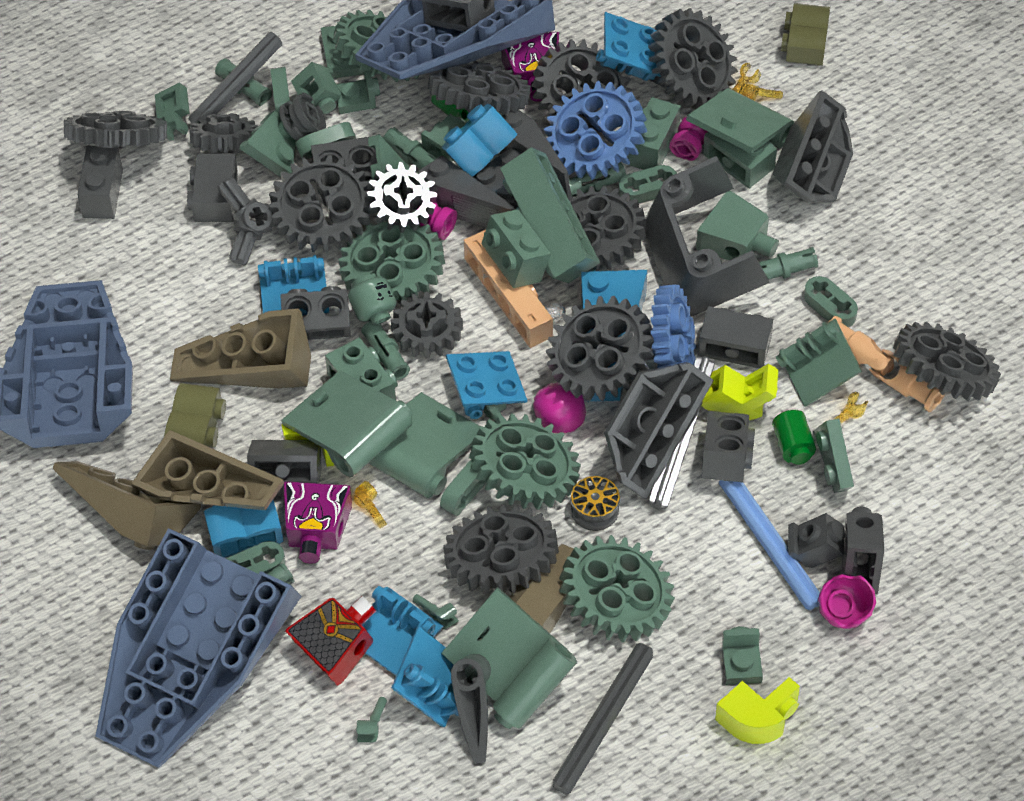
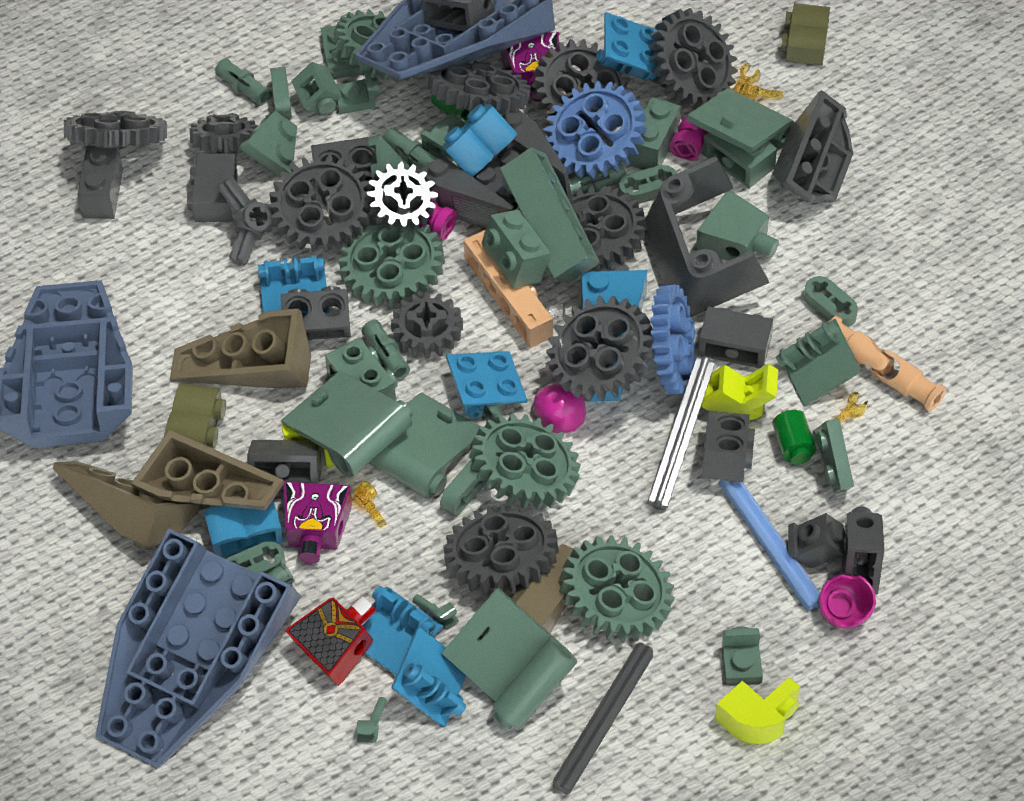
sand green plate [155,83,190,141] -> none
dark grey axle [188,32,282,124] -> none
dark grey wheel [279,92,326,141] -> none
sand green beam [295,122,356,159] -> none
sand green head [348,273,397,326] -> none
dark grey piece [451,654,491,763] -> none
dark grey wheel [571,476,620,531] -> none
dark grey wedge [604,362,714,499] -> none
sand green pin [759,247,818,280] -> none
dark grey gear [893,322,1001,401] -> none

